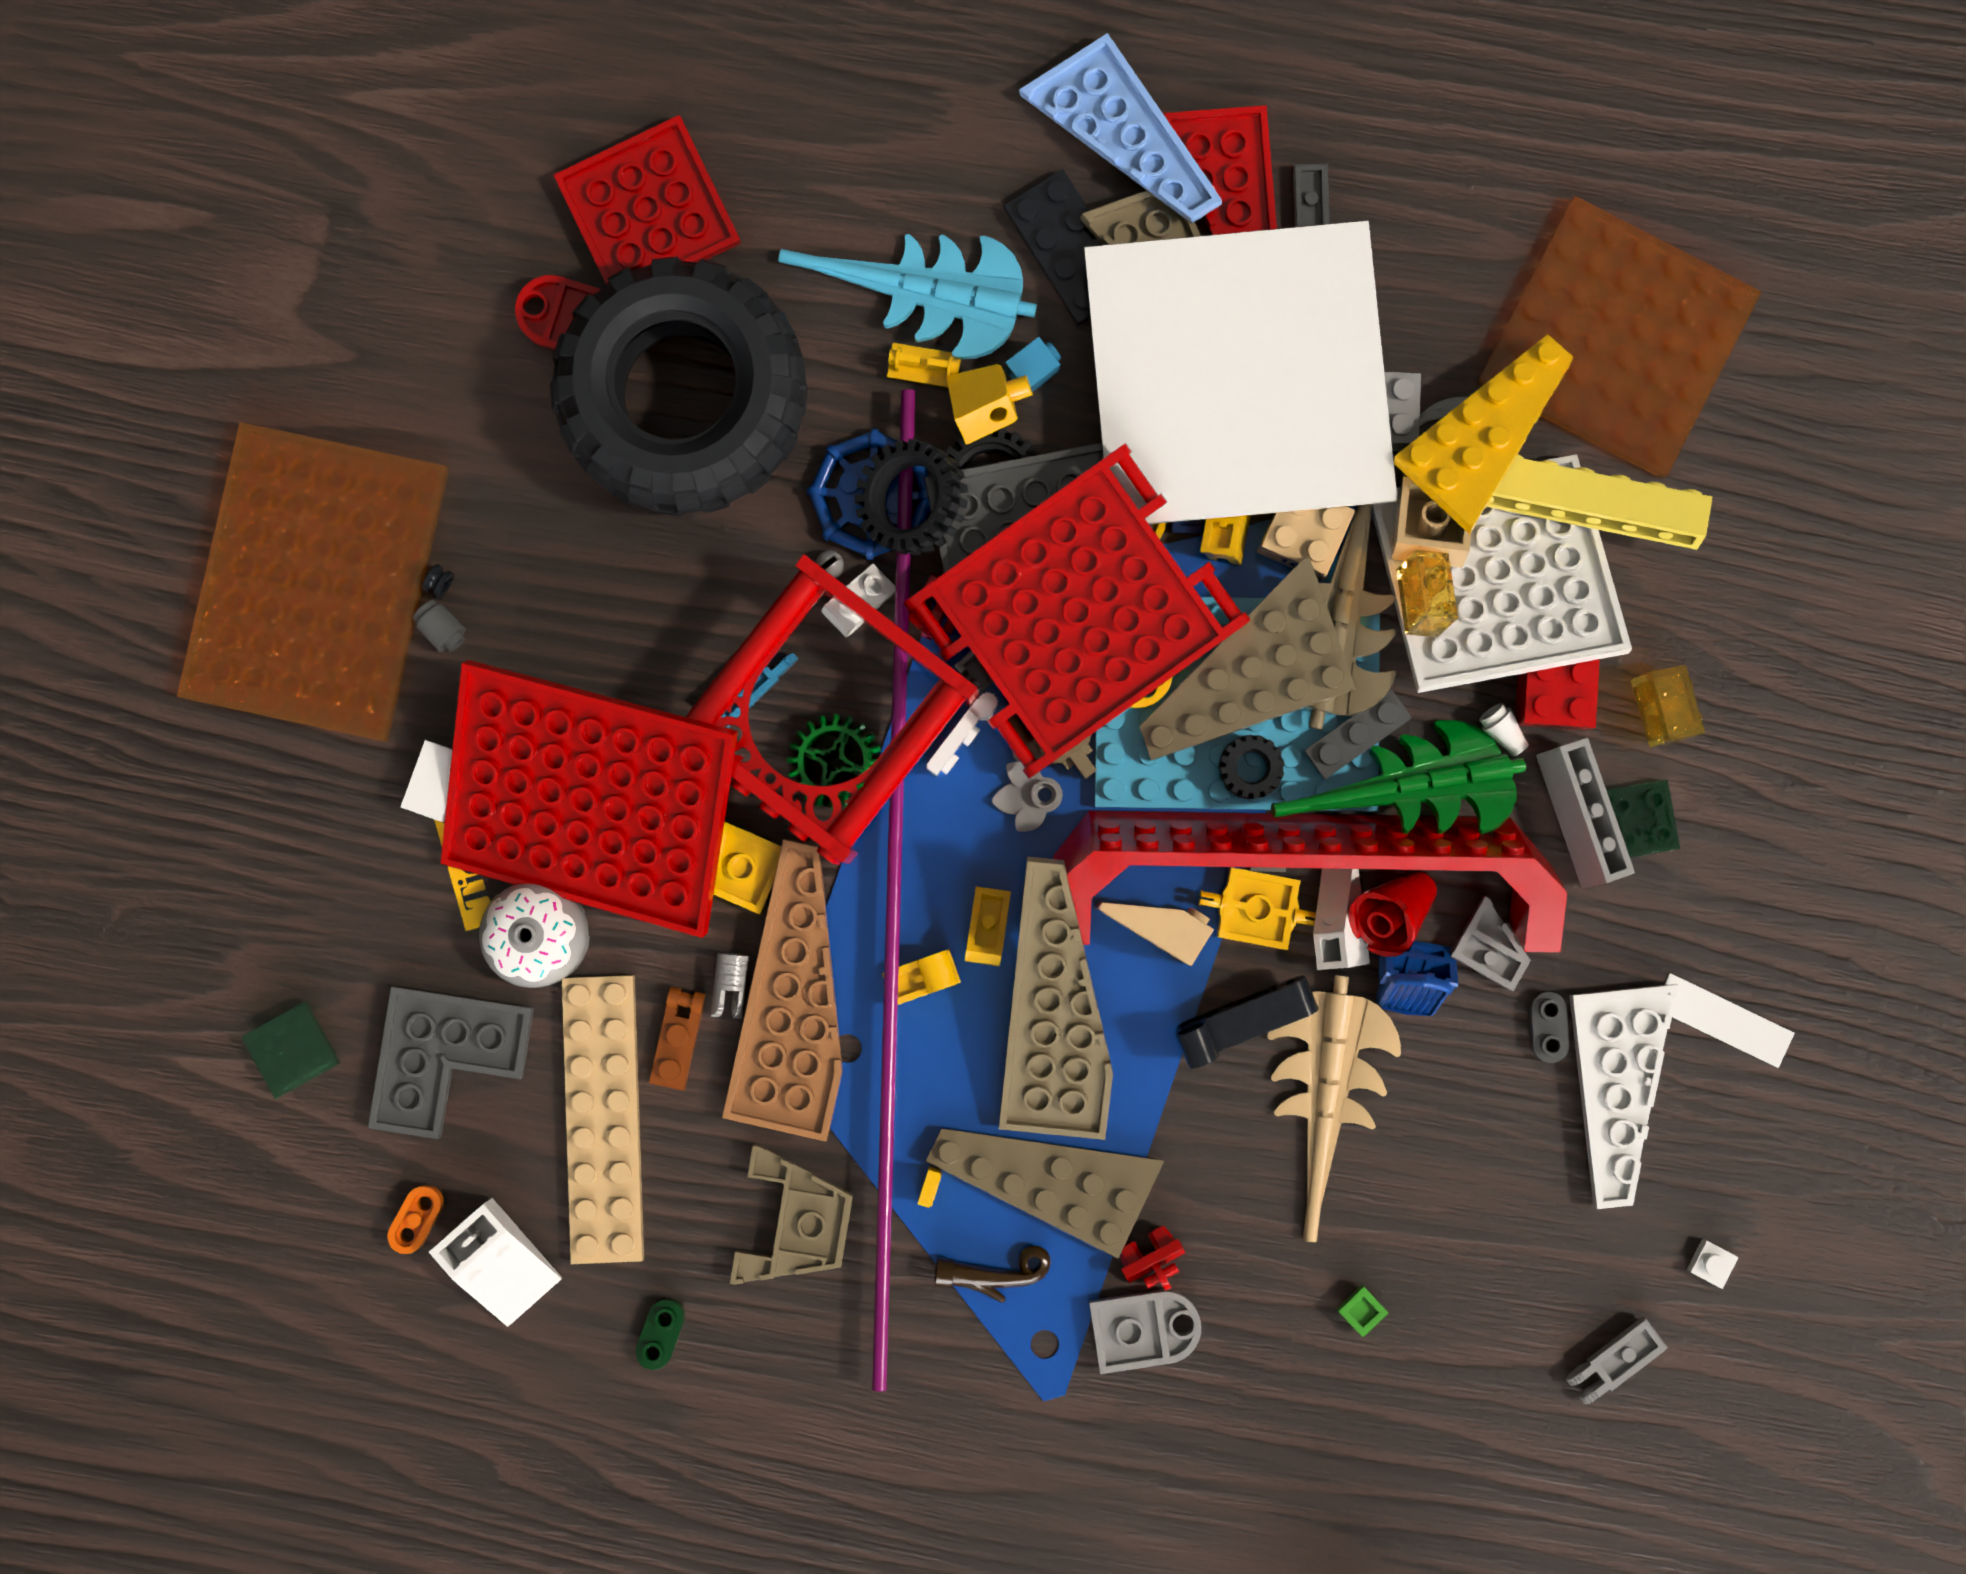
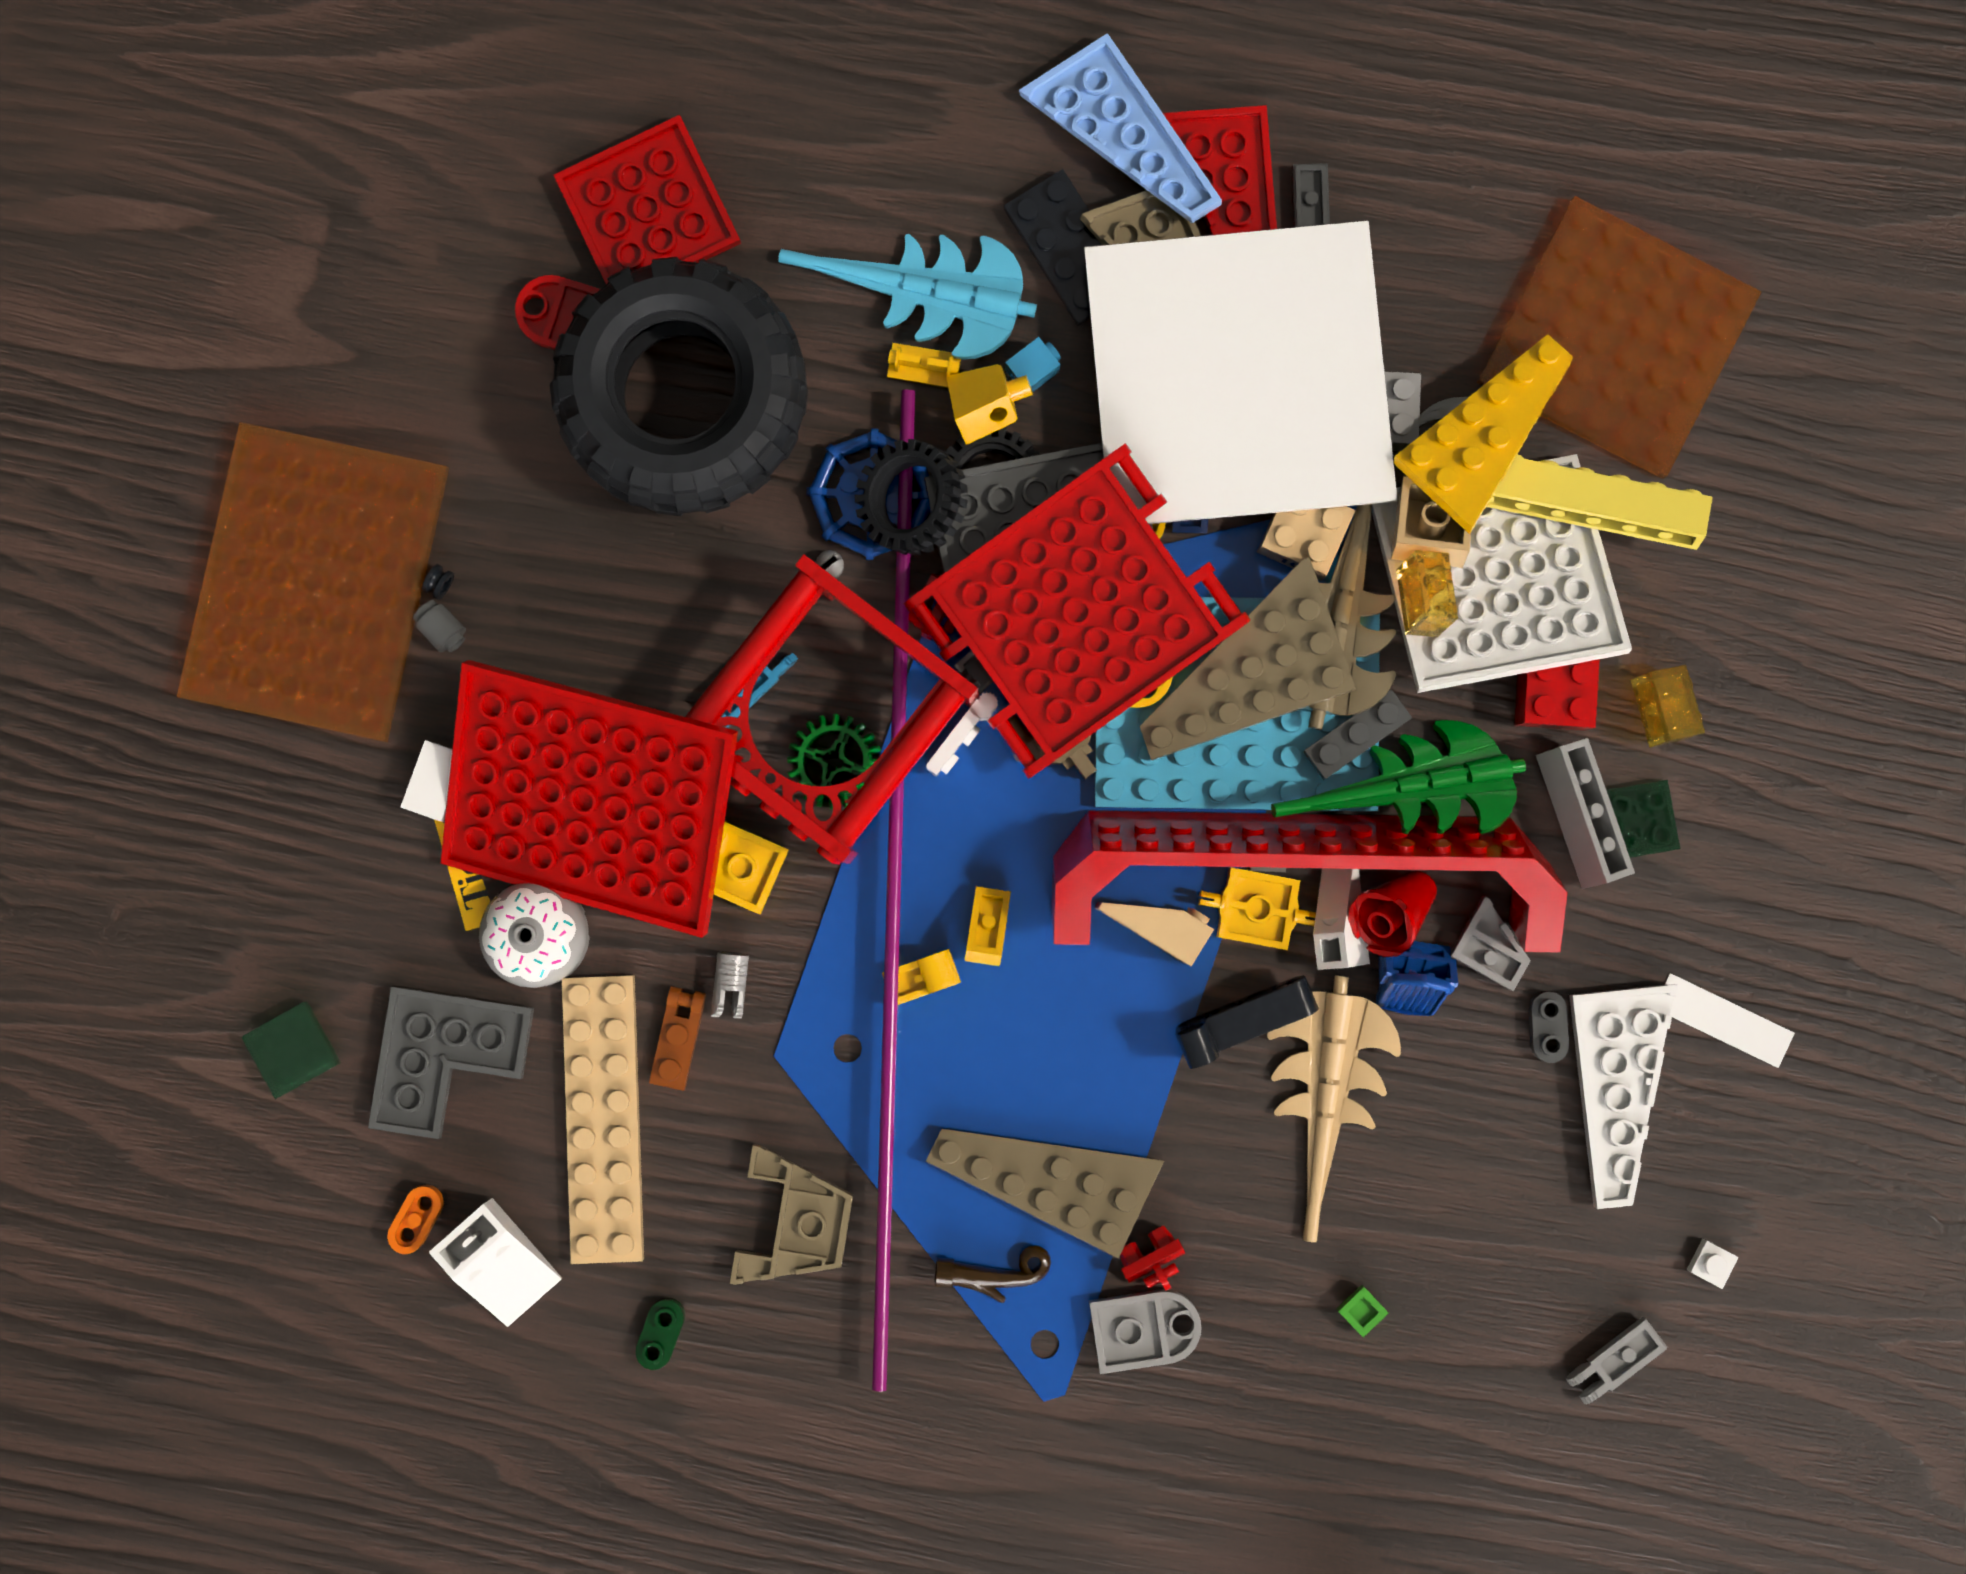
medium nougat wing [722,839,843,1142] -> none
white plate [821,564,895,638] -> none
yellow tile [918,1166,942,1208] -> none
light grey plate [992,762,1063,832] -> none
dark tan wing [999,856,1113,1140] -> none
yellow hinge [1200,515,1251,565] -> none
black tyre [1218,735,1285,799] -> none
white cone [1479,703,1529,757] -> none

